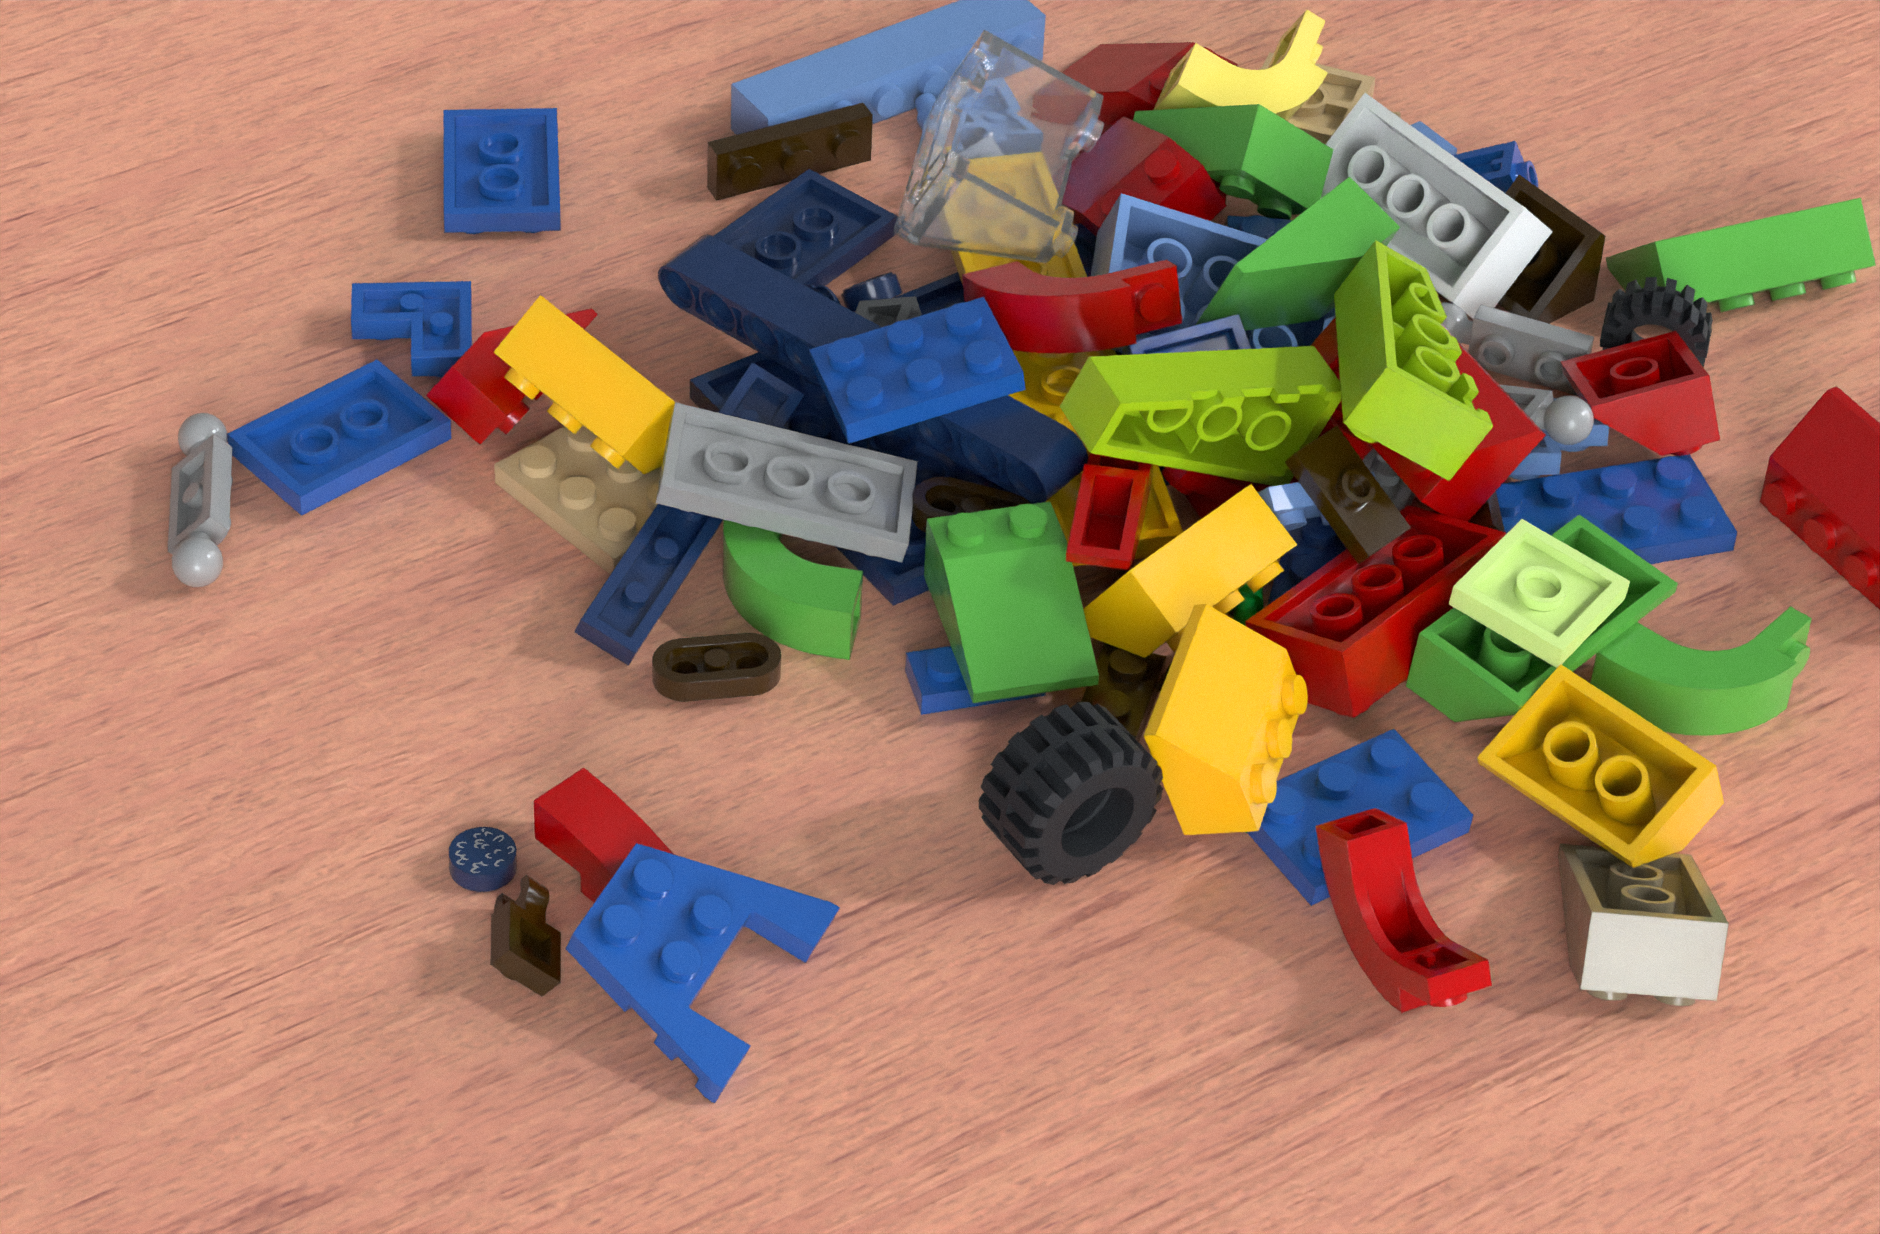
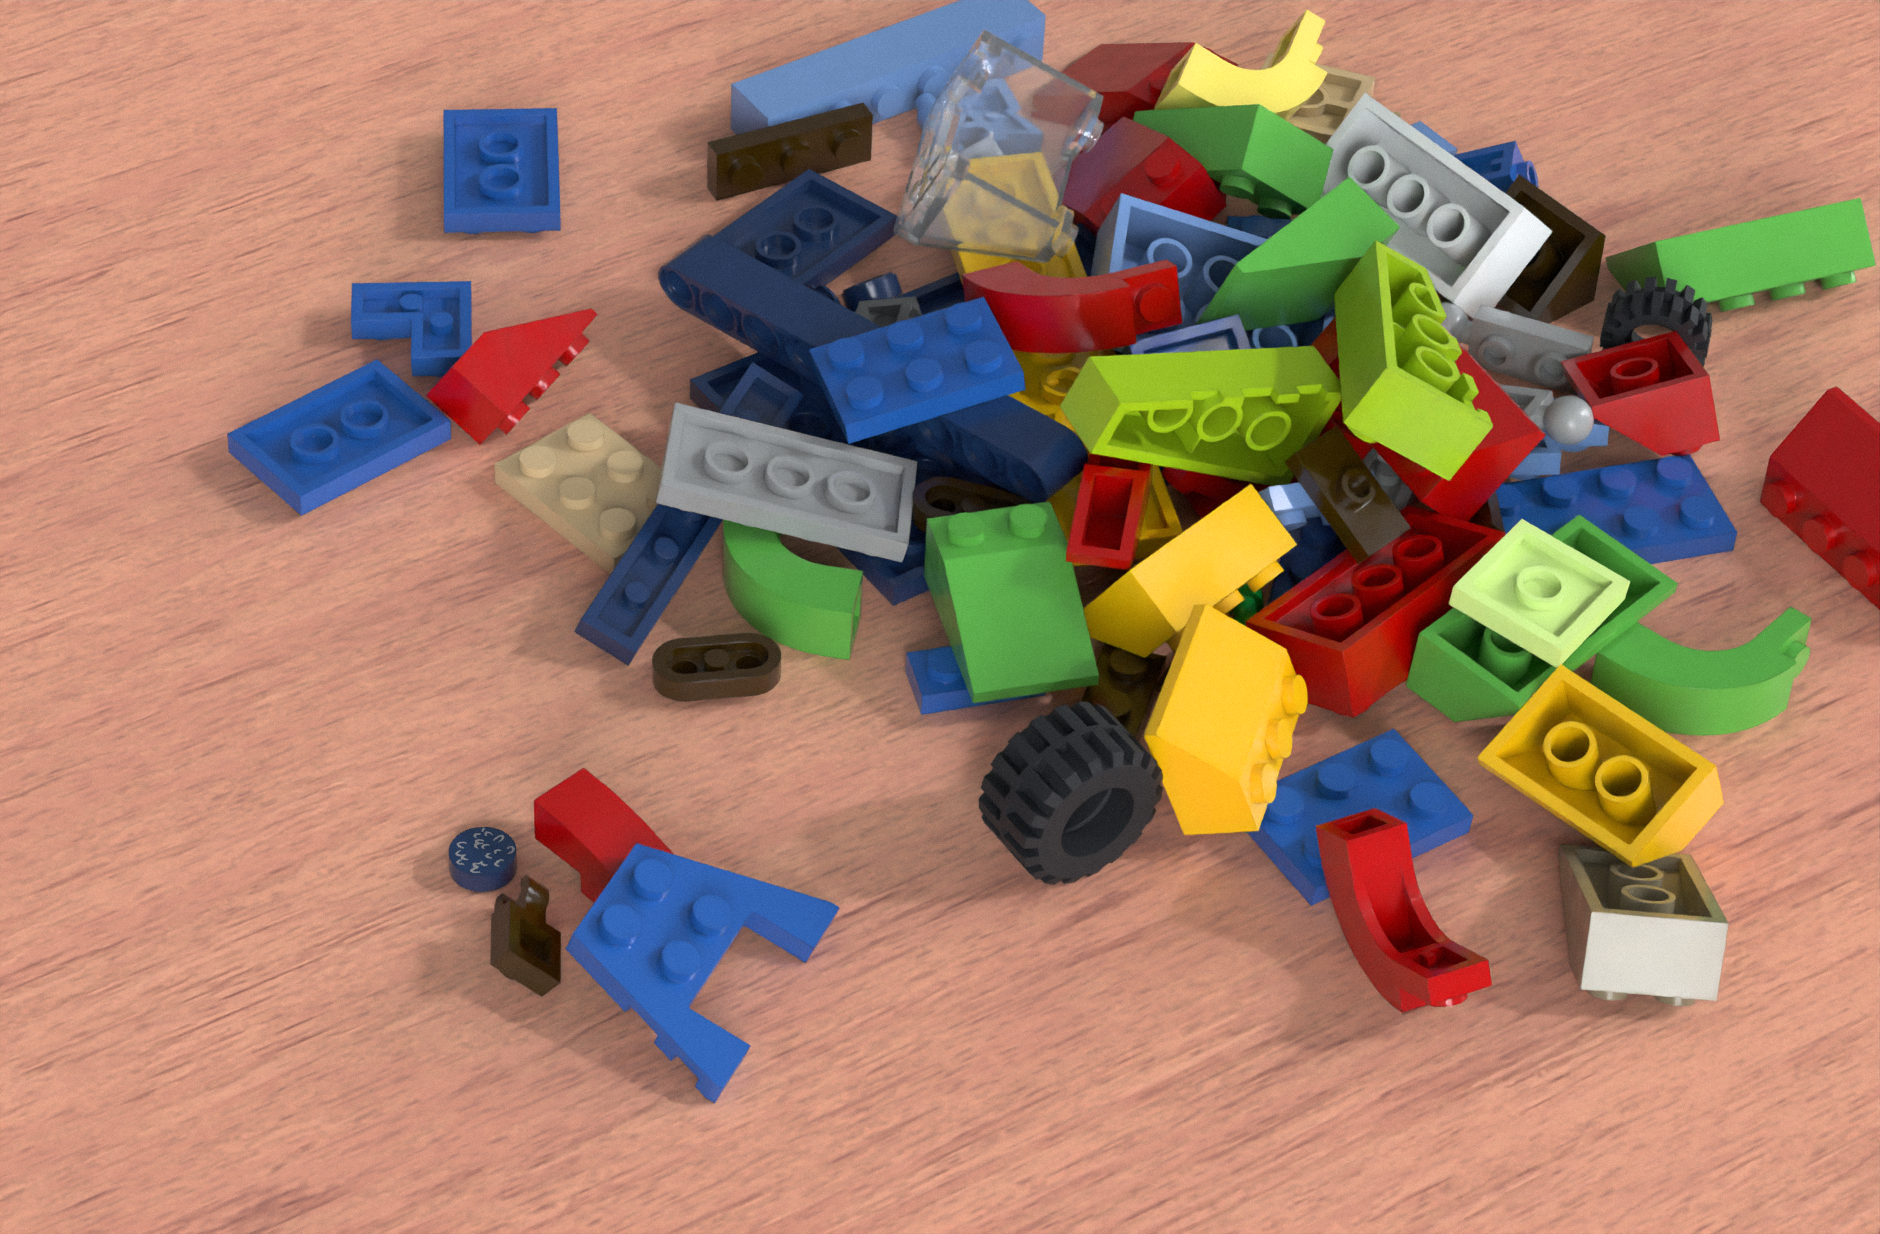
light grey plate [168,413,233,587] -> none
yellow slope [494,295,675,475] -> none

